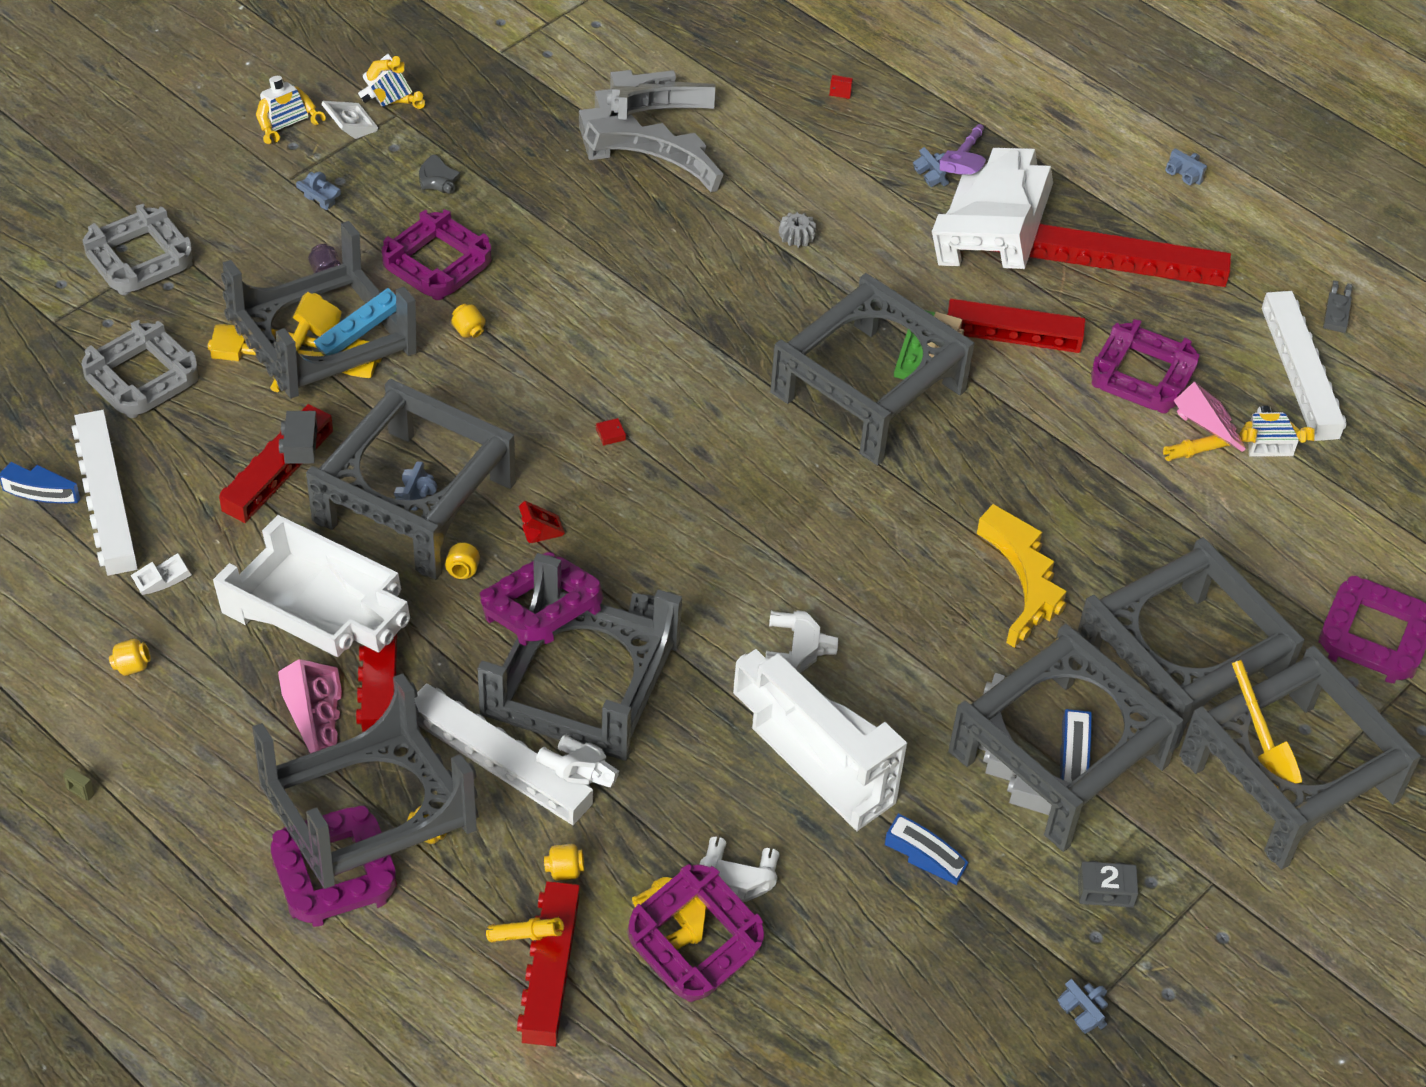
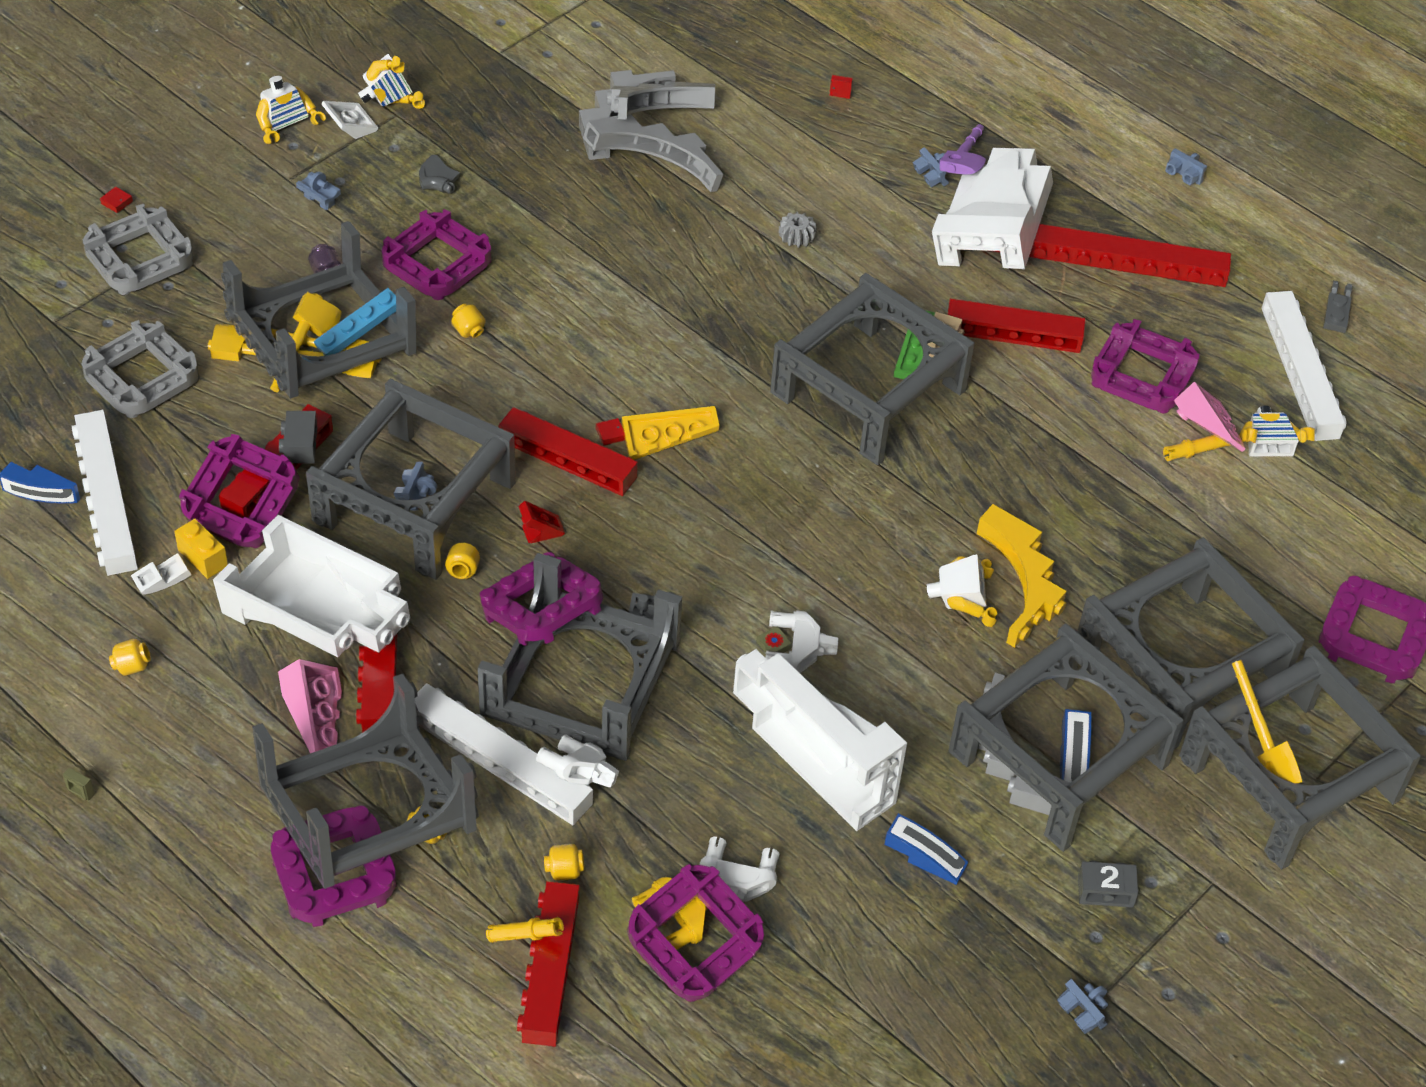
none -> red tile [100,187,133,213]
none -> yellow brick [174,519,228,579]
none -> magenta plate [179,434,300,548]
none -> red brick [498,407,638,496]
none -> yellow wing [622,406,719,460]
none -> olive tile [756,626,792,653]
none -> white torso [927,554,997,627]

